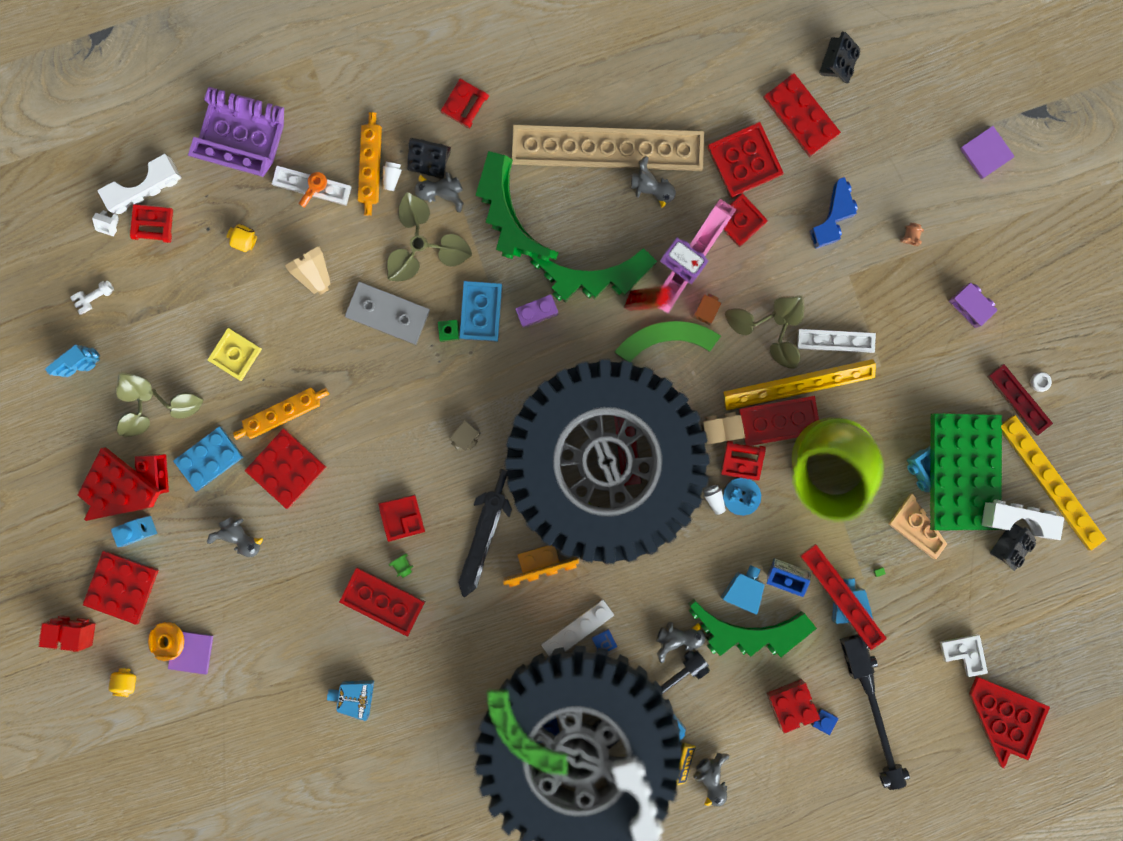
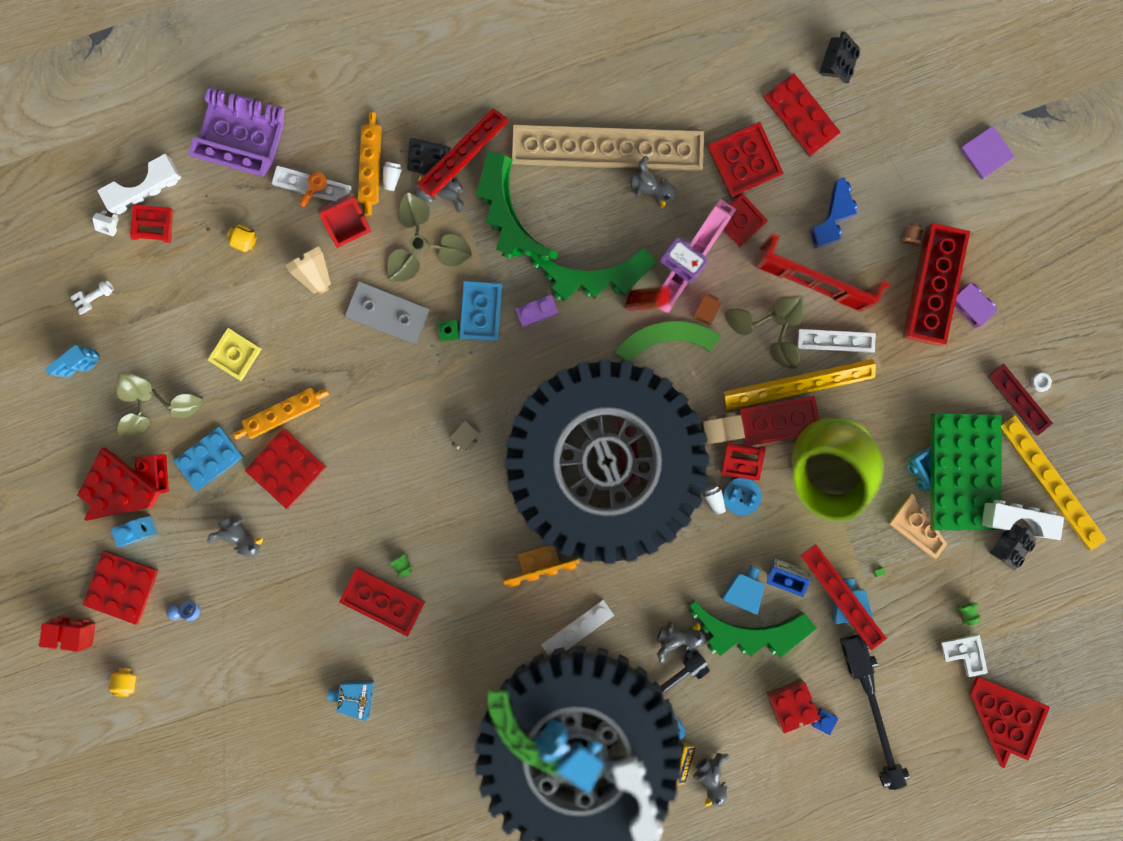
light orange tile [148,622,184,661] -> none
medium lavender tile [168,631,213,675] -> none
red plate [378,494,425,542] -> none
red plate [441,78,489,129] -> none
black sword [458,469,512,597] -> none
blue tile [592,629,617,651] -> none
none -> medium blue plate [166,601,200,621]
none -> red piece [318,192,372,248]
none -> red plate [417,108,508,198]
none -> dark azure plate [535,719,571,762]
none -> dark azure torso [555,739,603,793]
none -> red piece [755,233,891,312]
none -> red brick [902,223,971,346]
none -> bright green brick [956,602,981,626]

